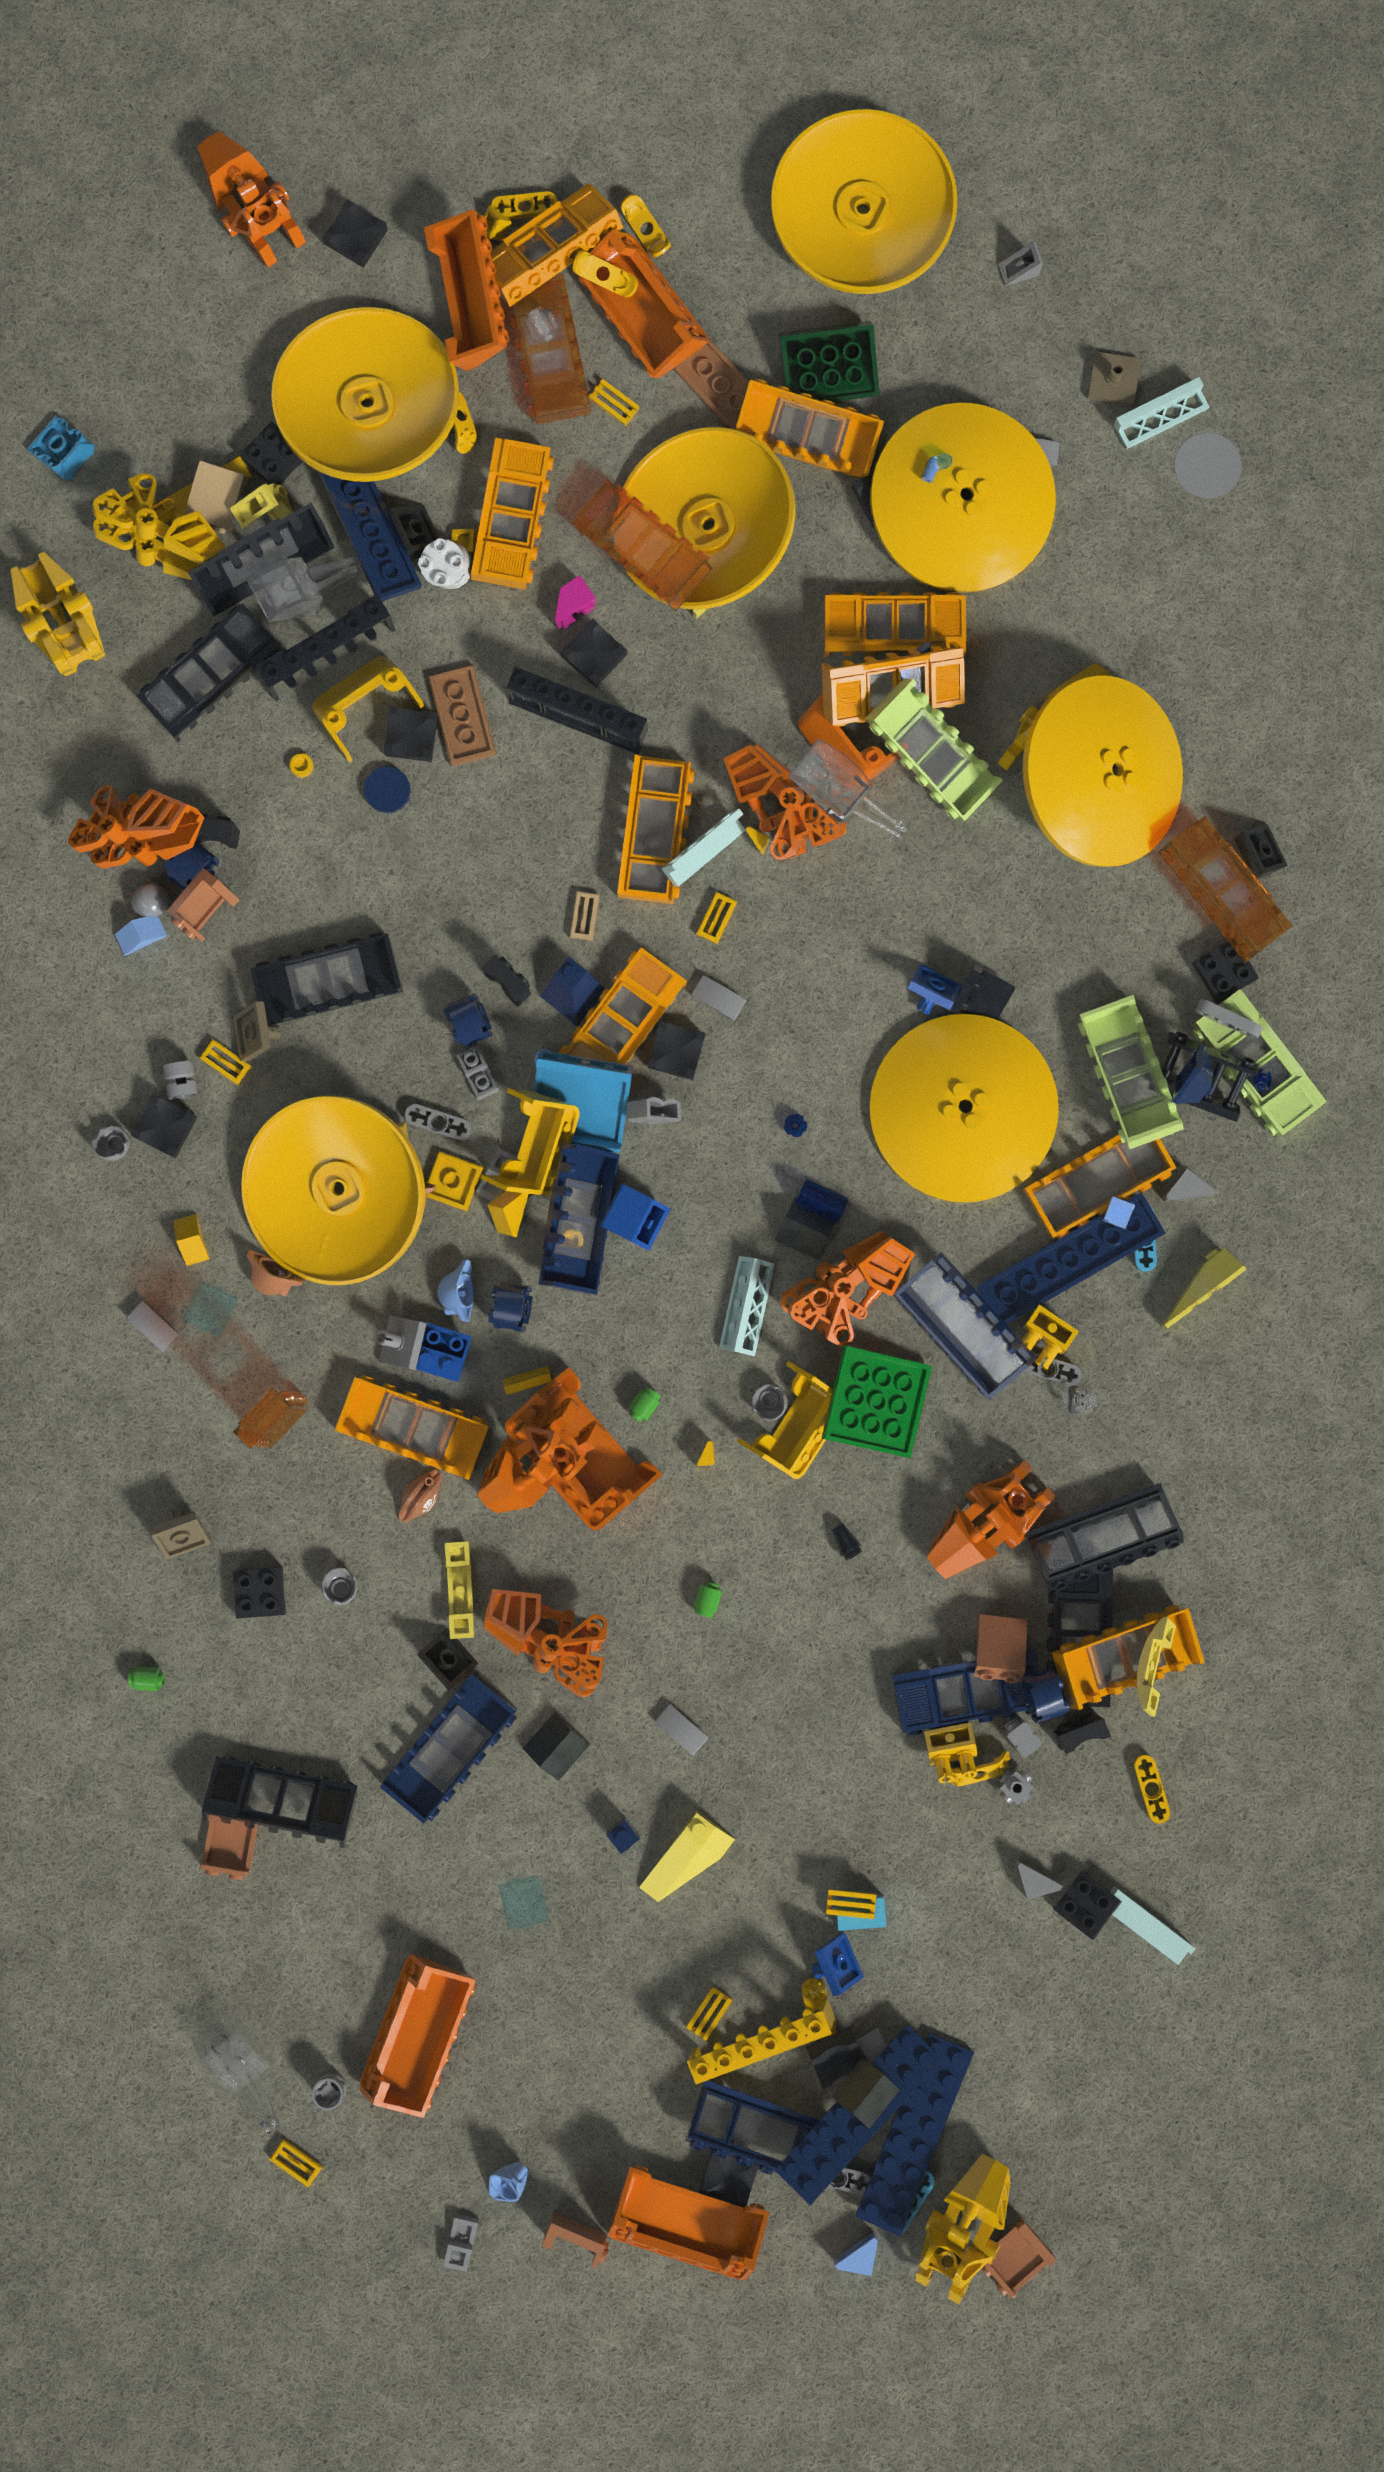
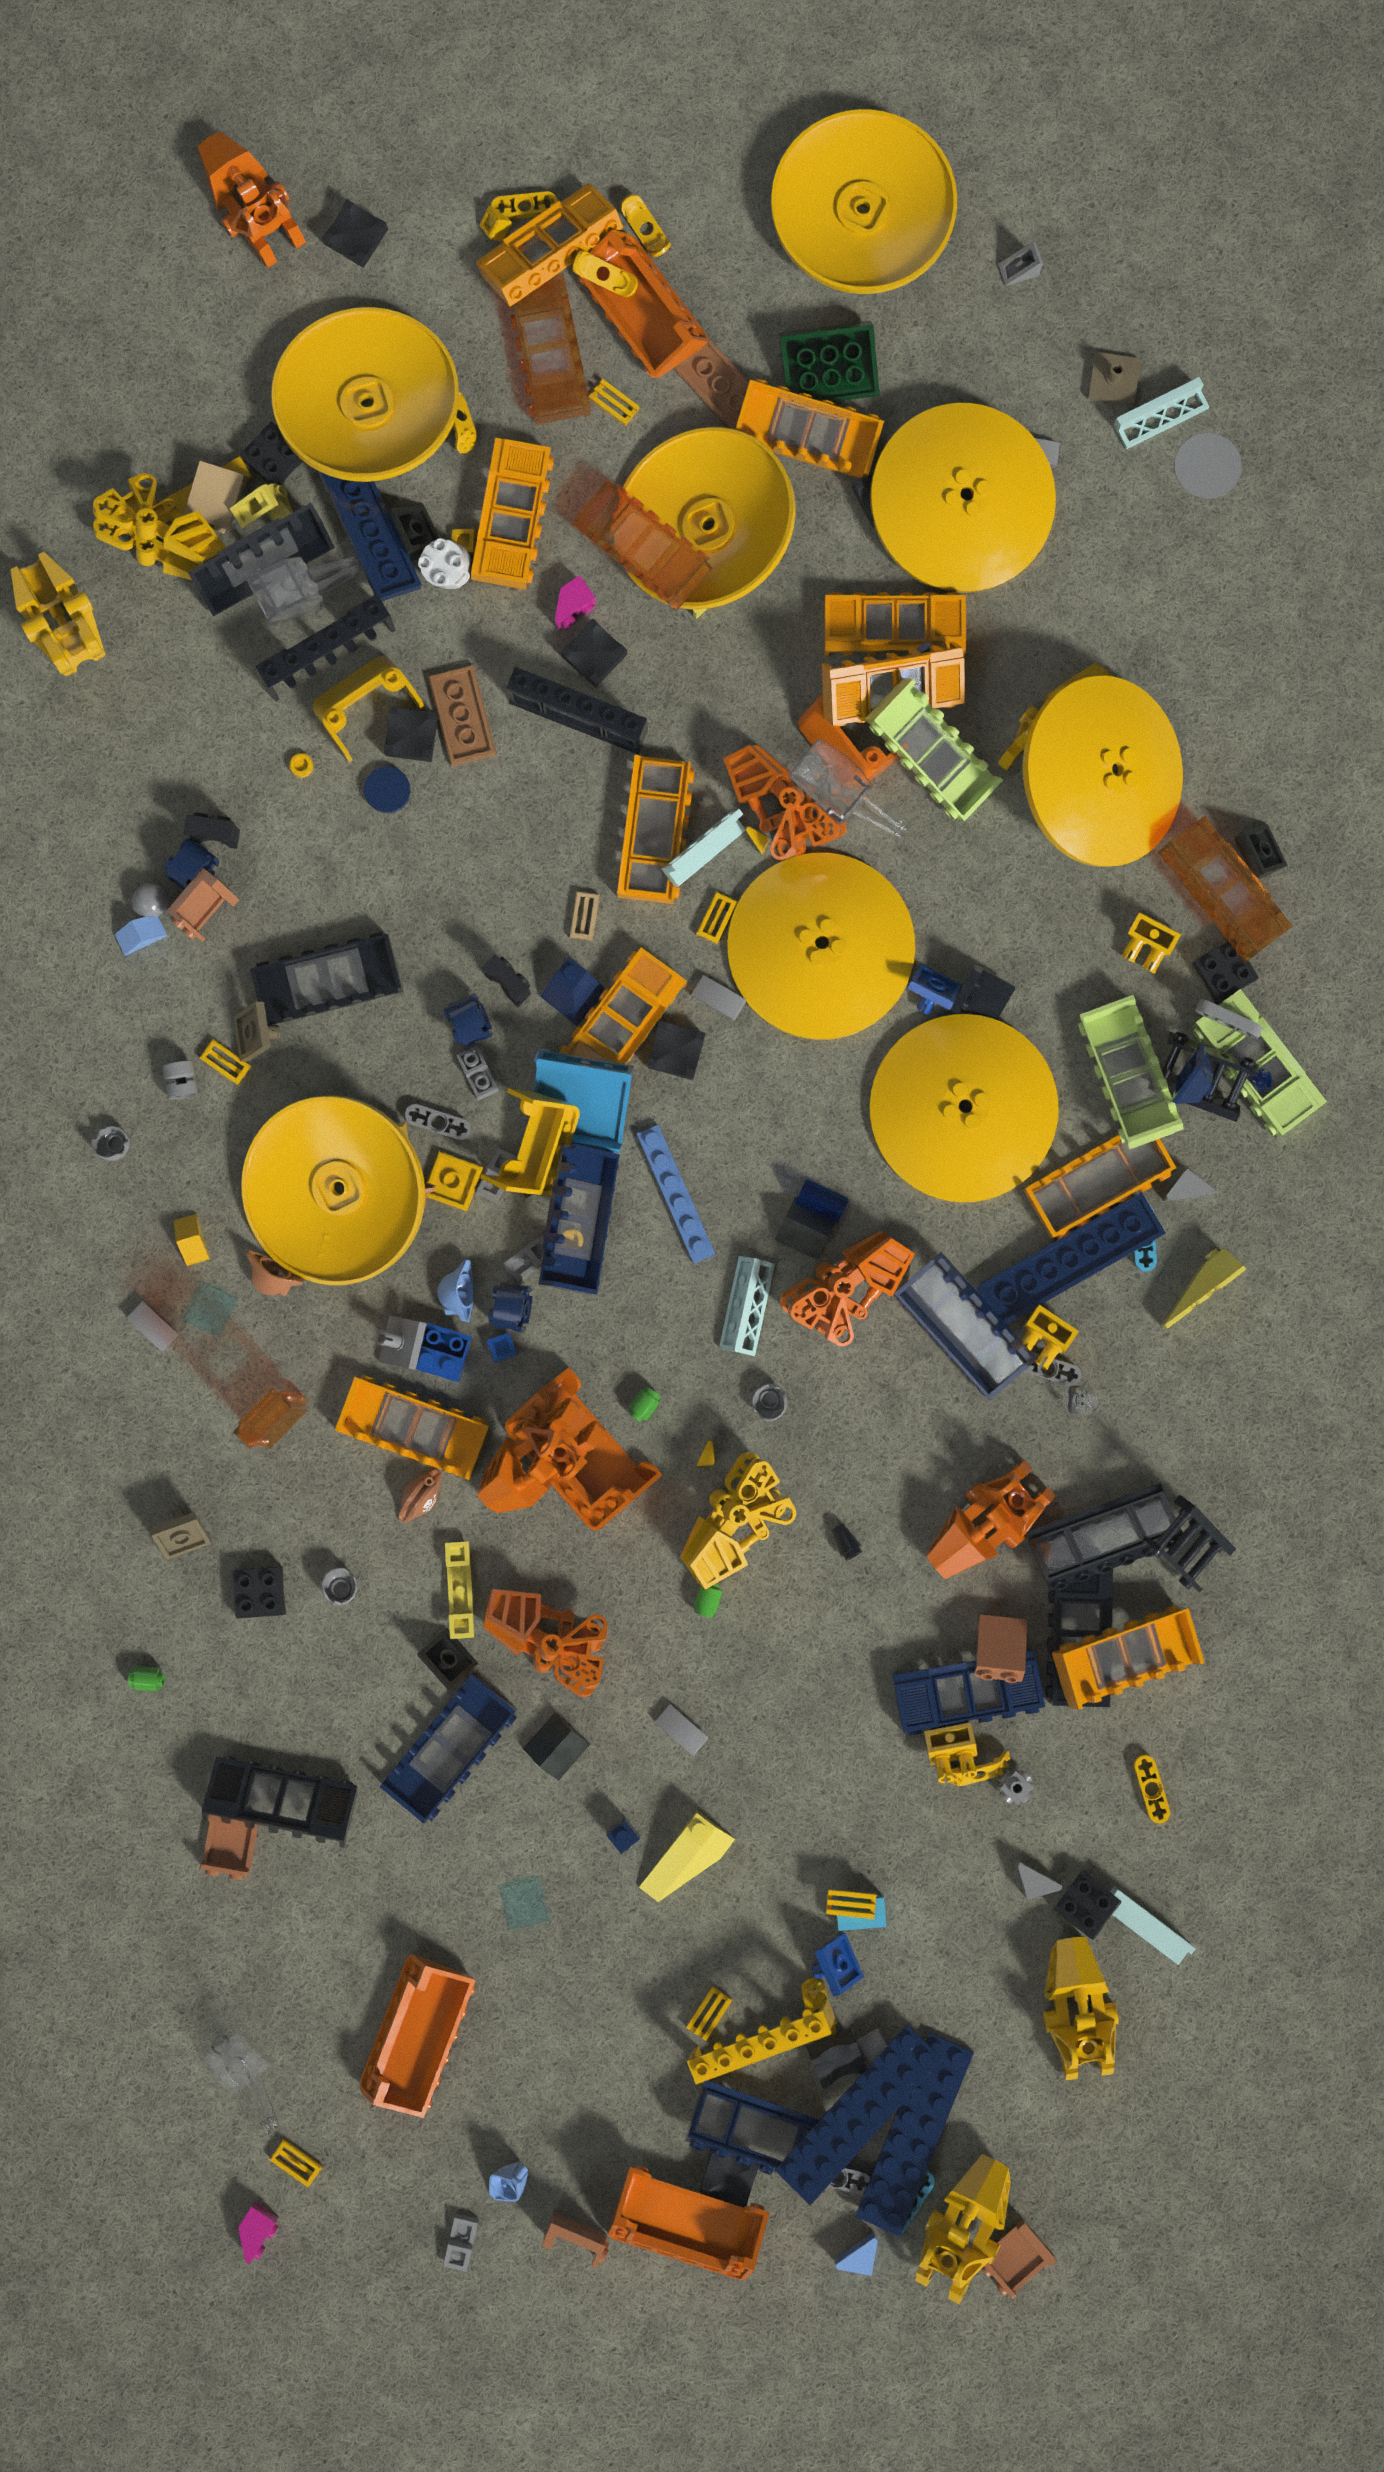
dark azure slope [28,415,94,480] -> none
orange piece [68,785,204,869] -> none
black brick [131,1093,197,1159] -> none
black window [137,603,282,743] -> none
light grey wheel [312,2072,347,2111] -> none
orange windscreen [424,209,509,371] -> none
yellow slope [487,1191,529,1237] -> none
yellow tile [503,1366,552,1395] -> none
clear head [524,306,559,344] -> none
blue slope [600,1183,671,1251] -> none
light grey brick [627,1097,681,1125] -> none
yellow windscreen [737,1361,833,1479] -> none
clear blue plate [784,1114,807,1137] -> none
green plate [821,1345,932,1459] -> none
pearl dark grey slope [831,2058,899,2129] -> none
arm [921,453,953,483] -> none
light grey brick [1003,1717,1042,1757] -> none
dark blue brick [1021,1669,1070,1723] -> none
black brick [1054,1713,1111,1754] -> none
light blue panel [1103,1197,1135,1229] -> none
light yellow slope [1137,1617,1176,1717] -> none
none -> dark pink slope [238,2201,279,2265]
none -> blue plate [487,1333,517,1363]
none -> light grey slope [503,1234,544,1284]
none -> medium blue plate [637,1125,715,1264]
none -> yellow piece [680,1451,796,1589]
none -> yellow dish [727,853,915,1040]
none -> yellow piece [1043,1936,1119,2080]
none -> yellow brick [1121,912,1182,974]
none -> black fence [1143,1495,1236,1593]

